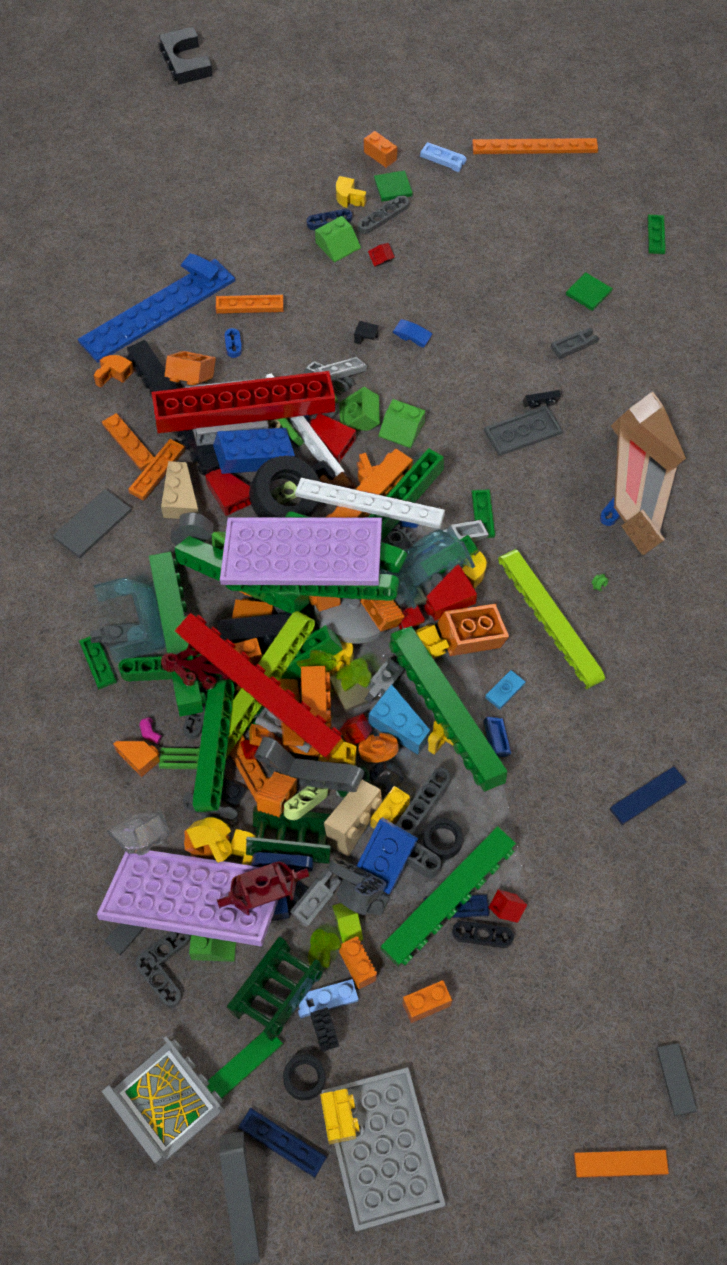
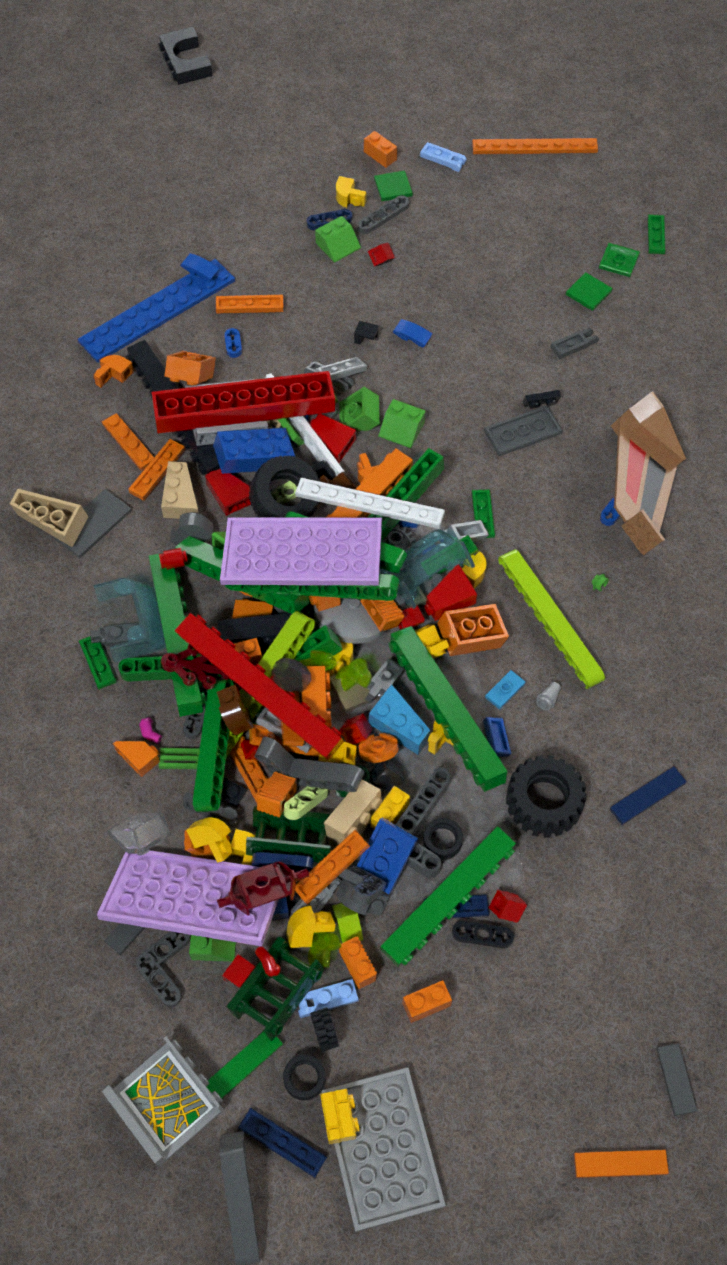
none -> tan wedge [10,489,88,547]
none -> red brick [159,548,188,570]
none -> reddish brown brick [217,685,254,735]
none -> red panel [222,954,256,988]
none -> red arm [255,946,280,977]
none -> clear smoke tile [271,658,311,692]
none -> yellow brick [286,906,336,948]
none -> orange tile [295,830,370,904]
none -> black tyre [506,755,587,838]
none -> light grey cone [536,682,561,711]
none -> green tile [599,243,640,277]

